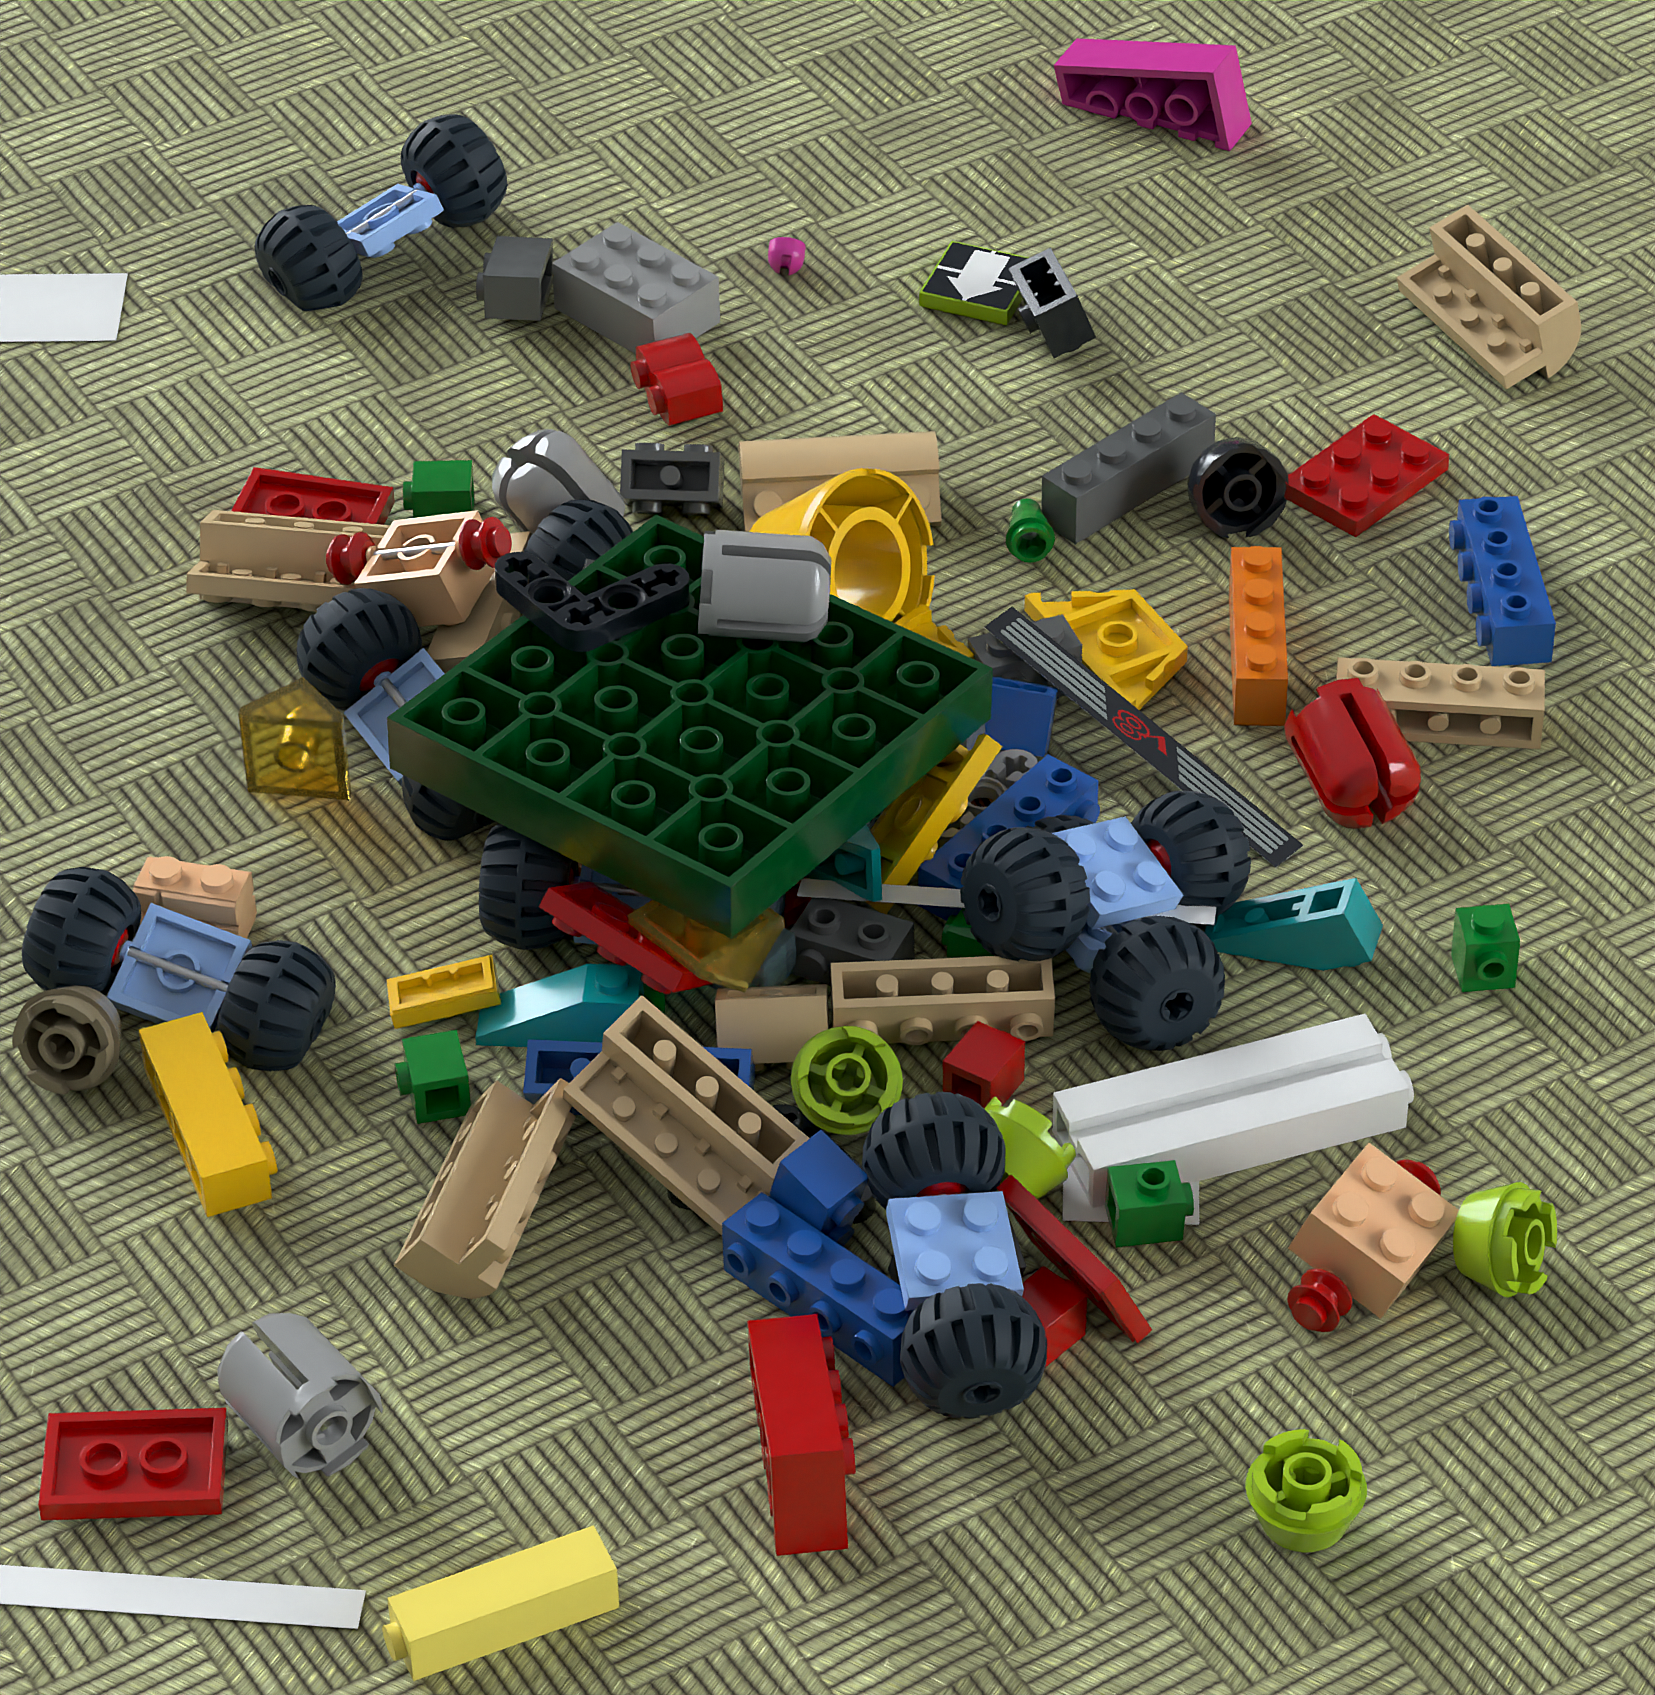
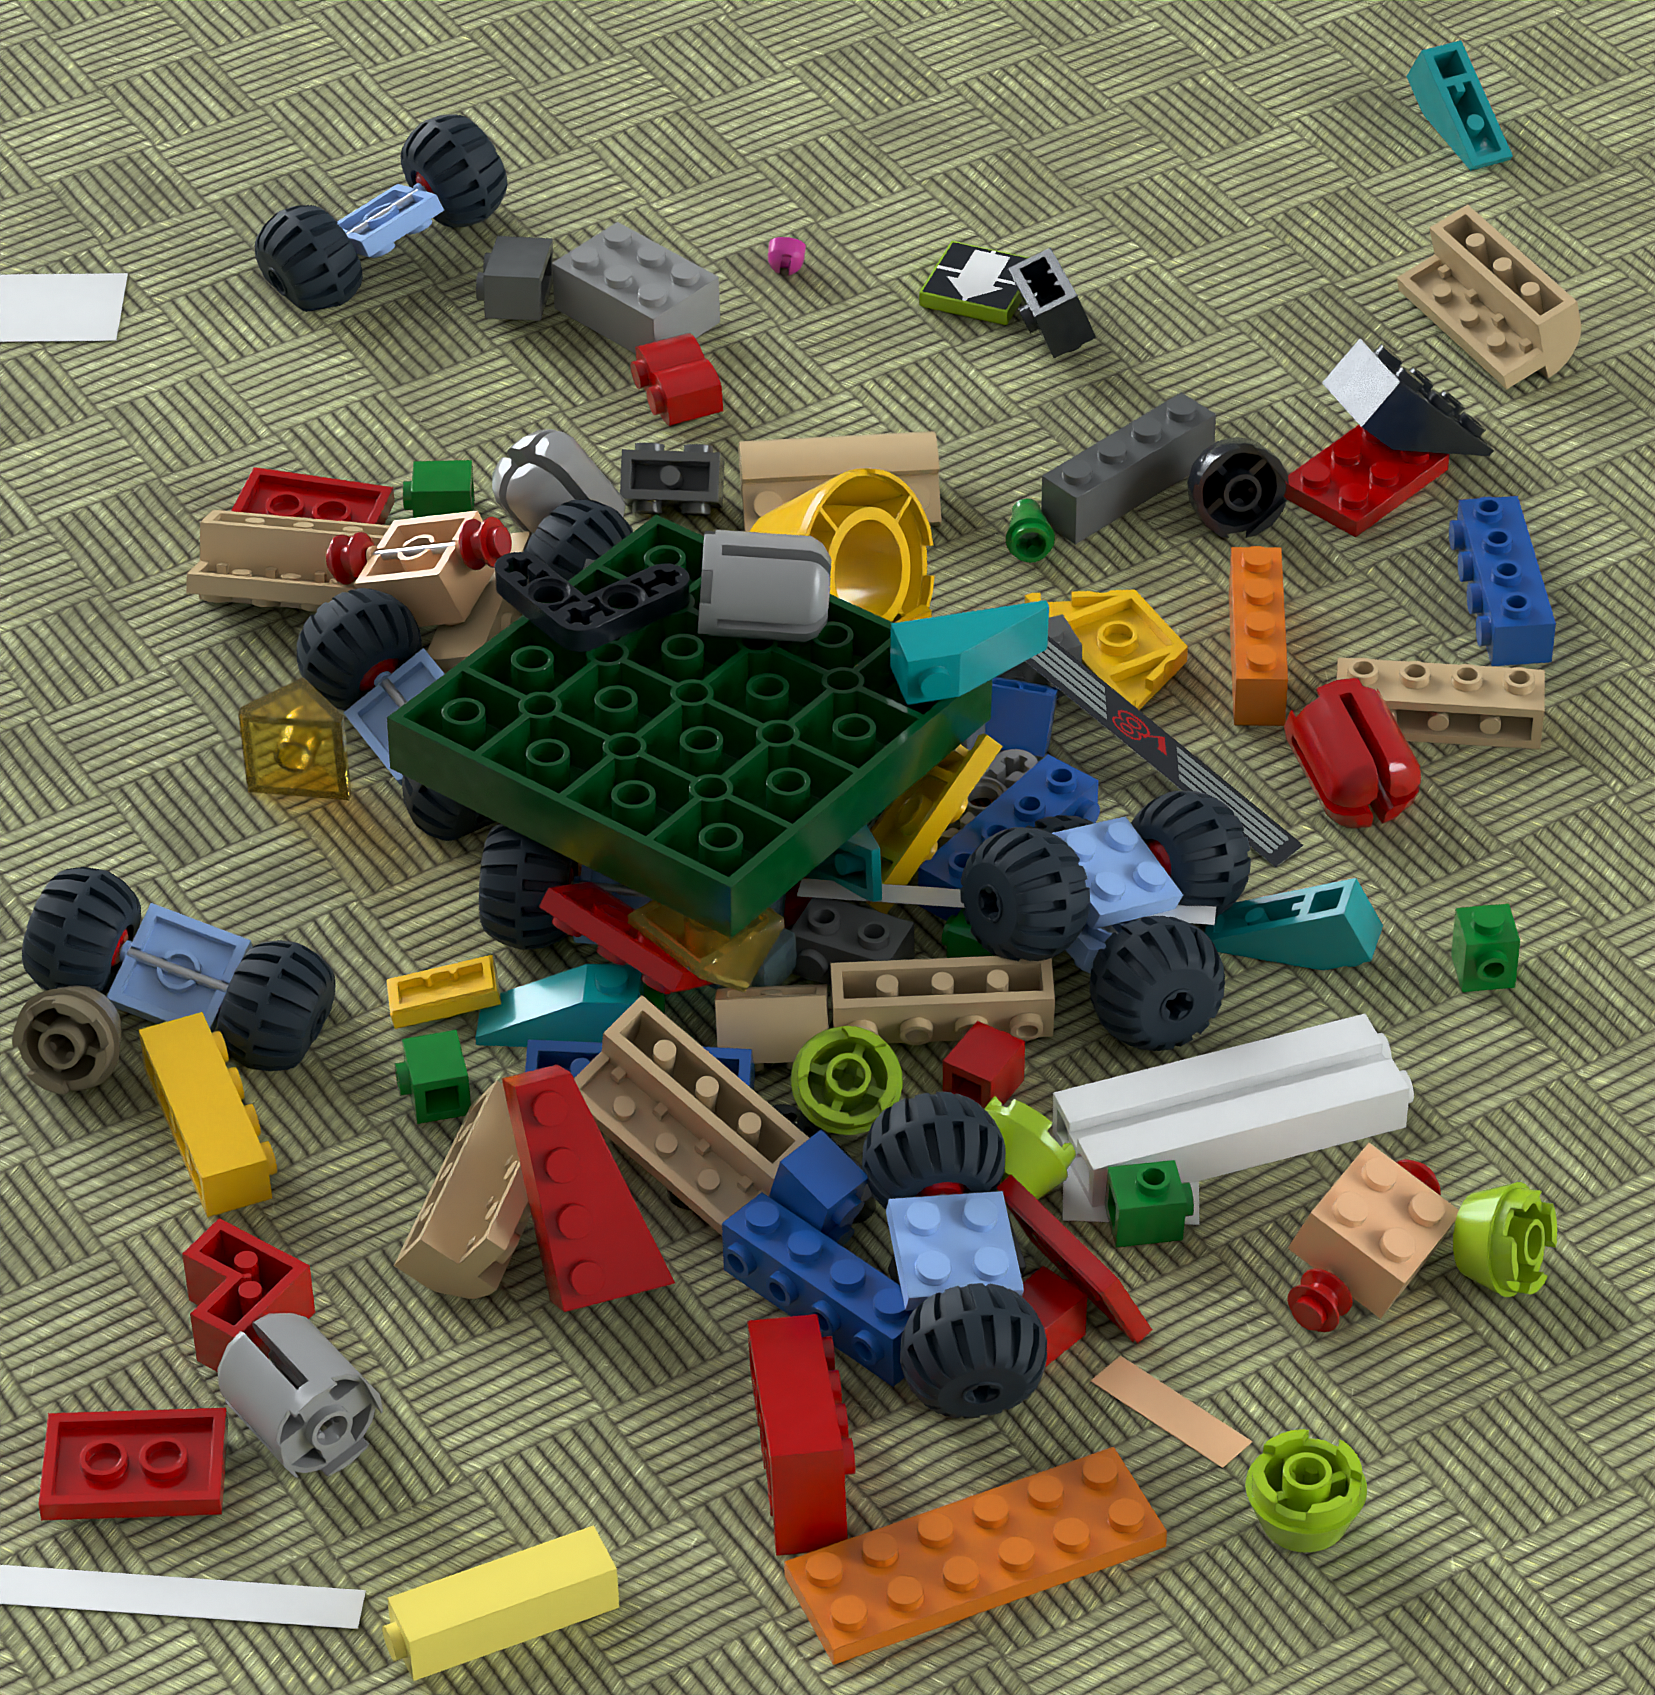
light nougat brick [133,856,257,939] -> none
dark pink wedge [1054,38,1252,151] -> none
none -> red brick [182,1218,316,1372]
none -> red wedge [502,1065,675,1312]
none -> orange plate [784,1447,1167,1665]
none -> teal slope [890,600,1049,705]
none -> light nougat sticker [1090,1355,1253,1468]
none -> black slope [1322,339,1494,456]
none -> teal slope [1406,40,1513,171]

